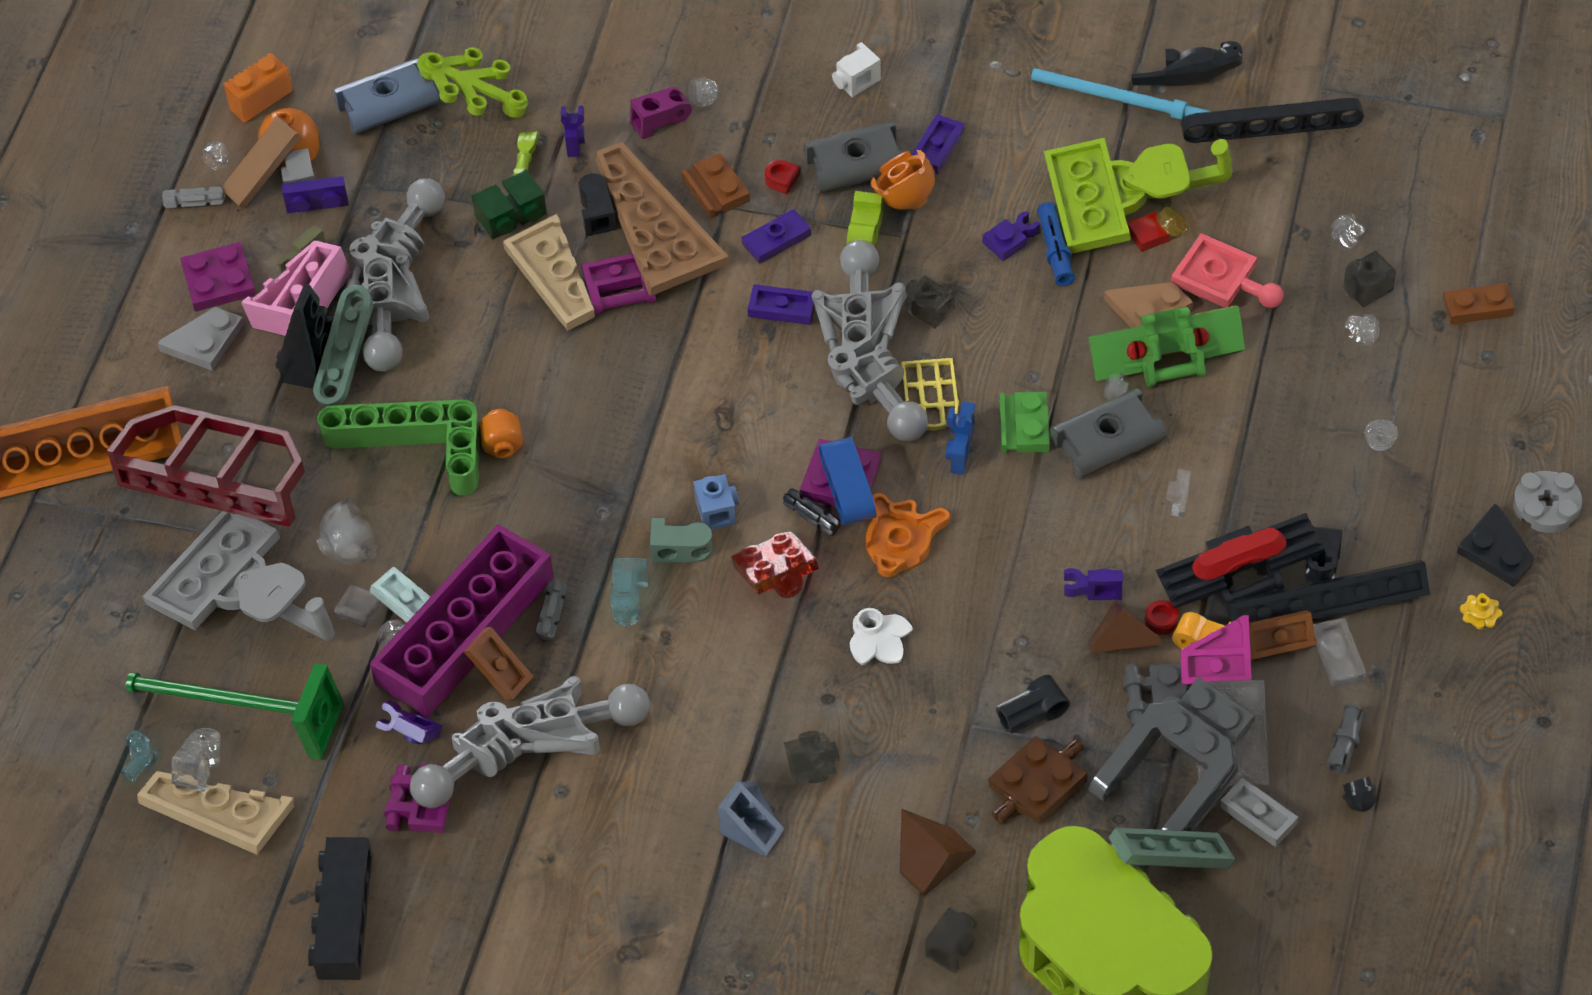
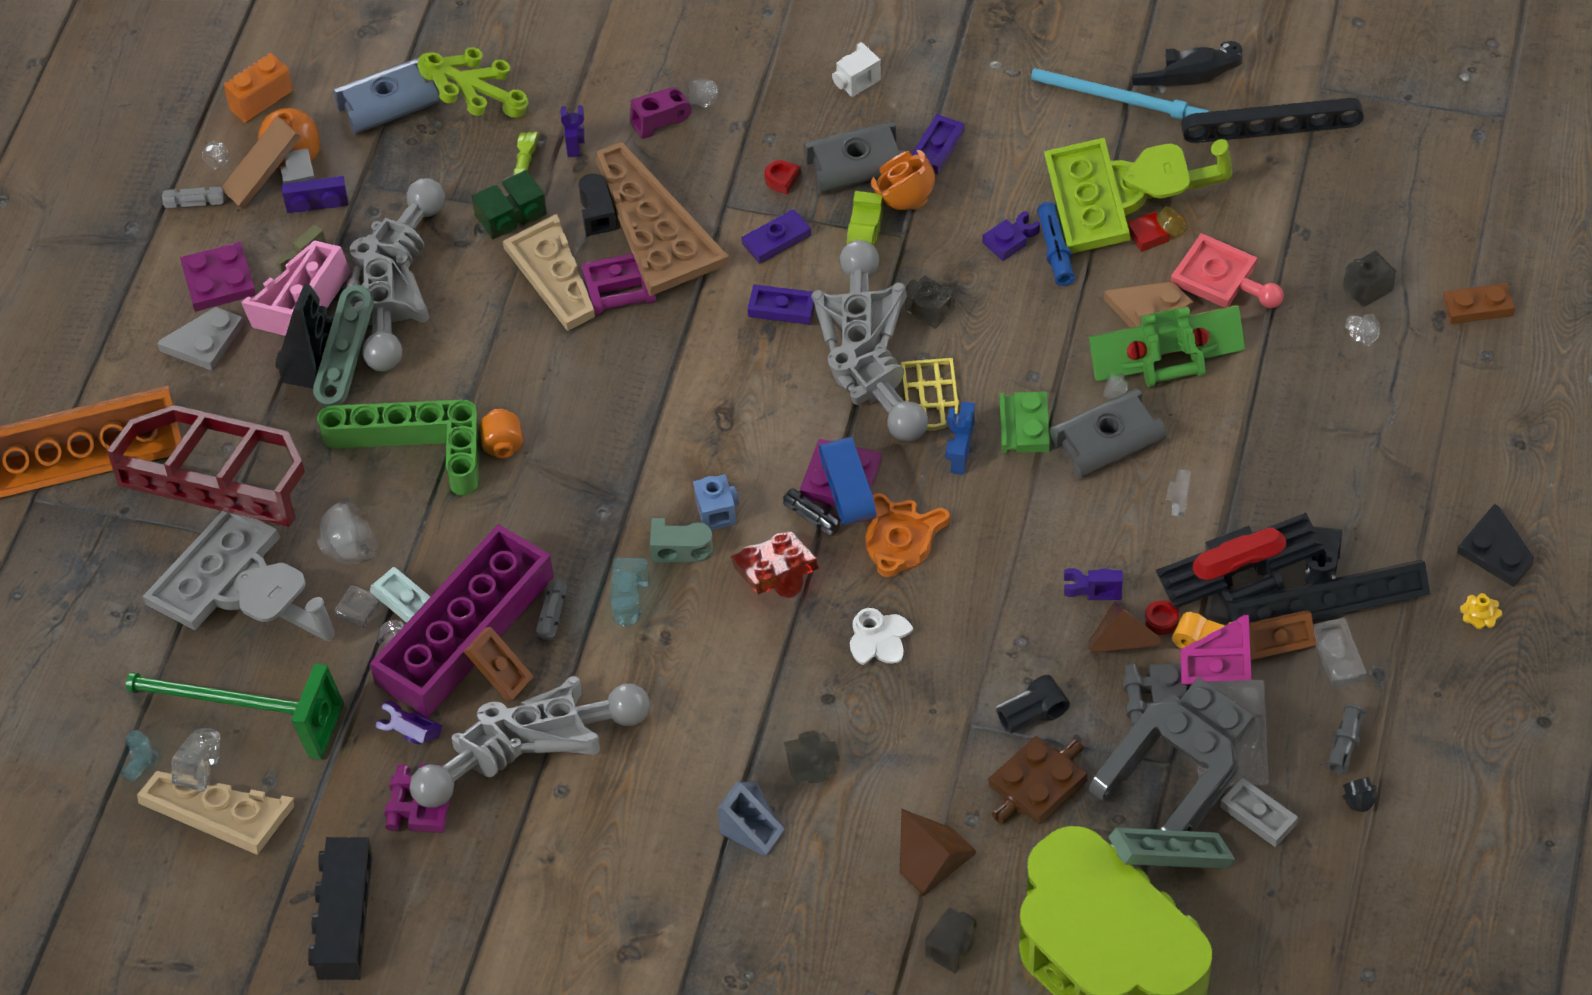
dark orange plate [681,152,750,219] -> none
clear plate [1330,213,1366,248] -> none
clear plate [1364,419,1398,451] -> none
light grey plate [1513,471,1582,533] -> none

